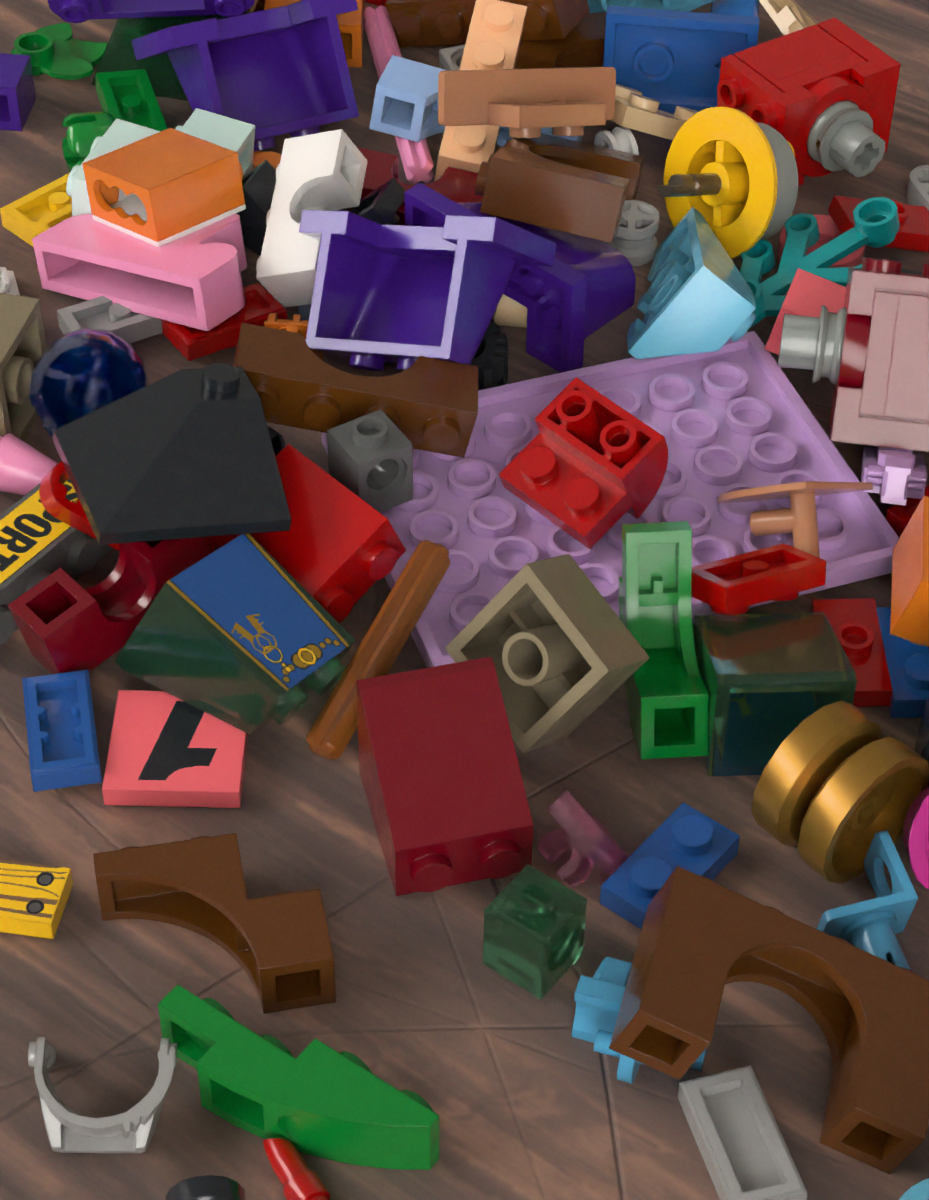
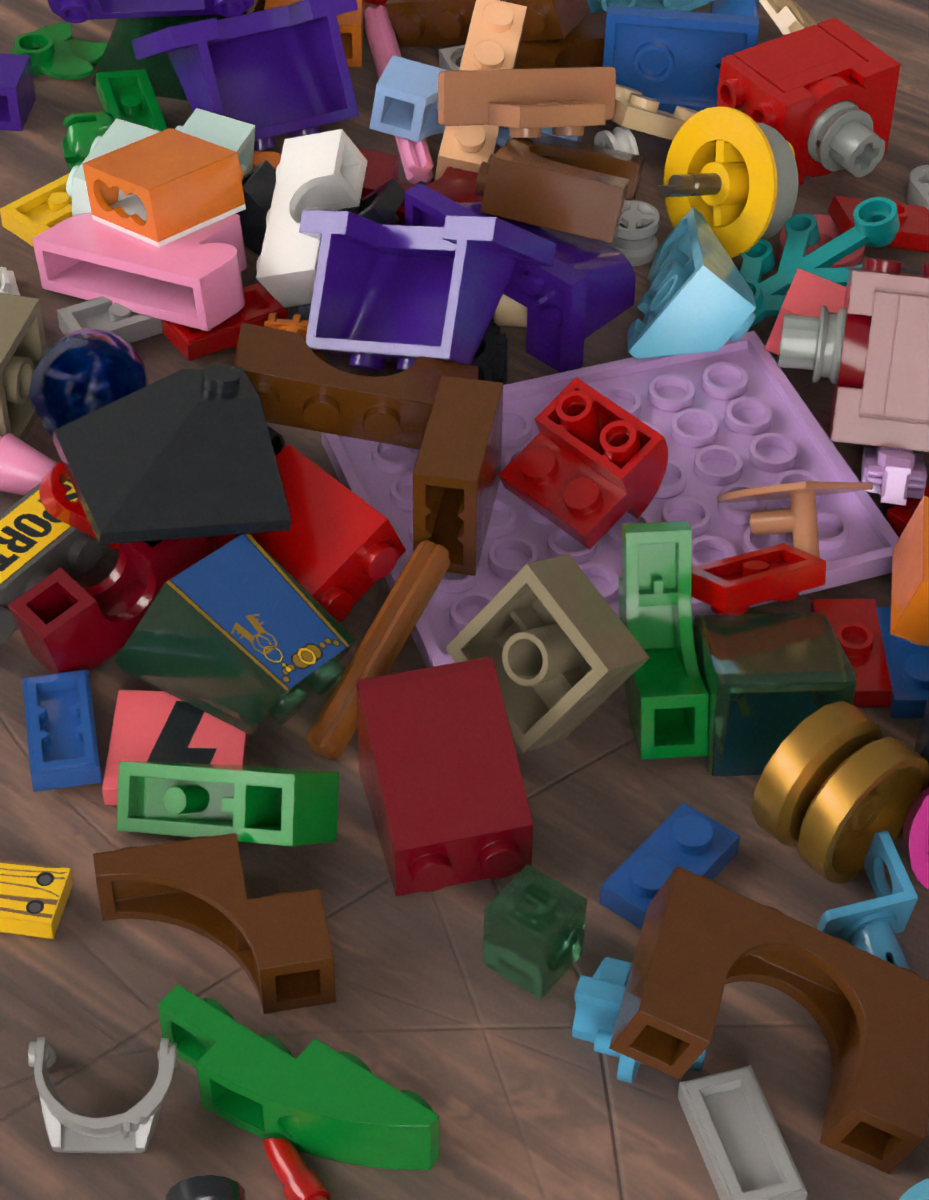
dark grey brick [327,409,413,513] -> none
clear pink tile [536,790,630,887] -> none
none -> green slope [116,761,339,846]
none -> reddish brown brick [413,375,503,576]

